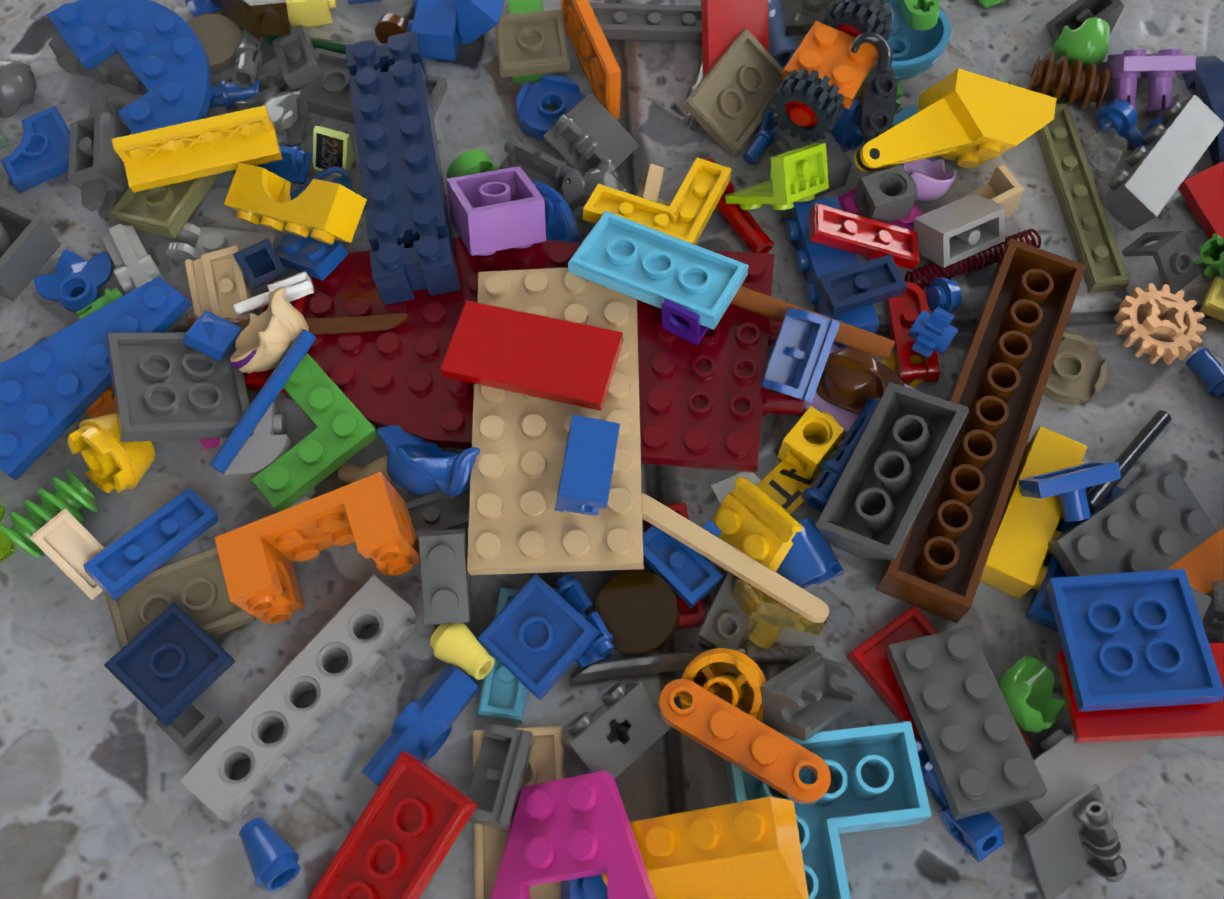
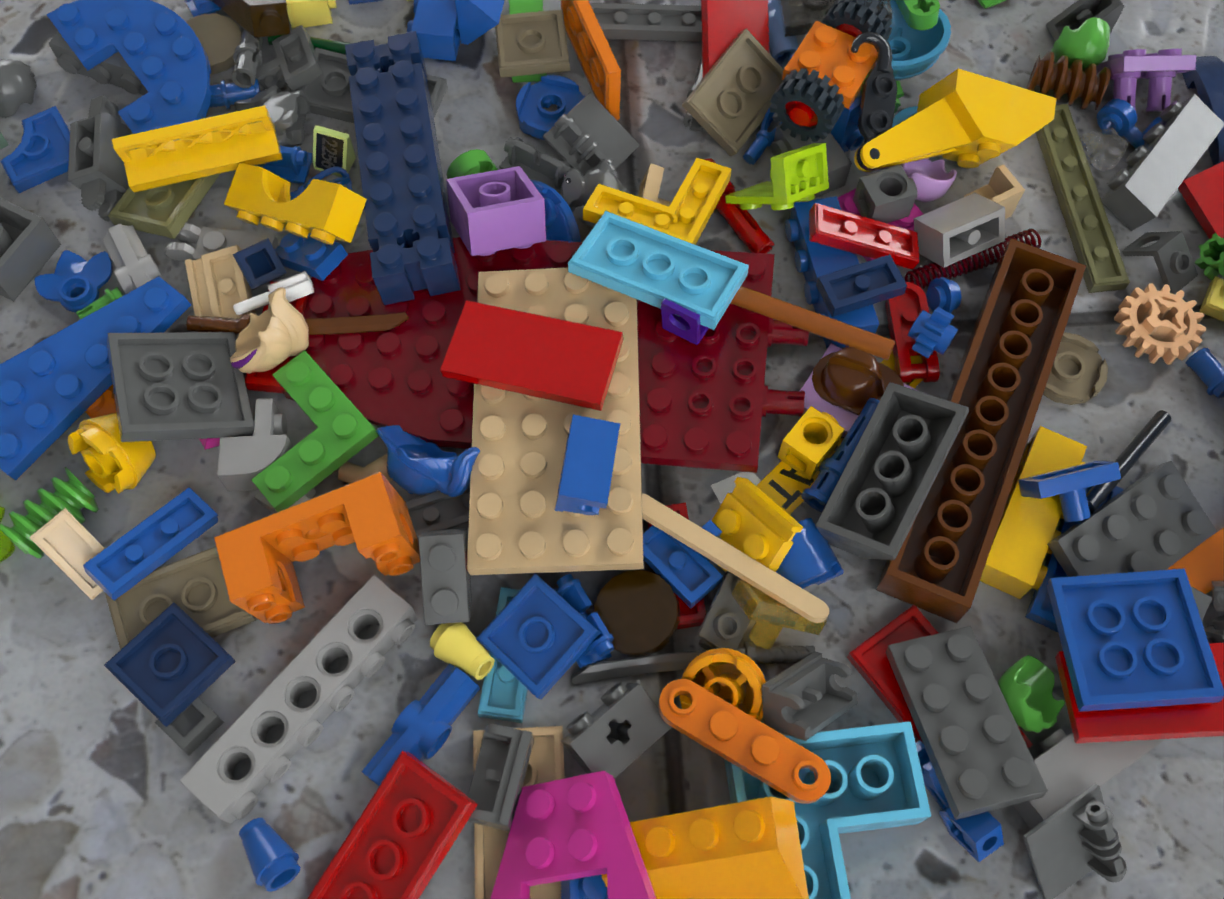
blue tile [184,310,242,362] -> none
blue bar [209,329,316,474] -> none
reddish brown tile [375,13,408,44] -> none
hinge [760,307,841,403] -> none

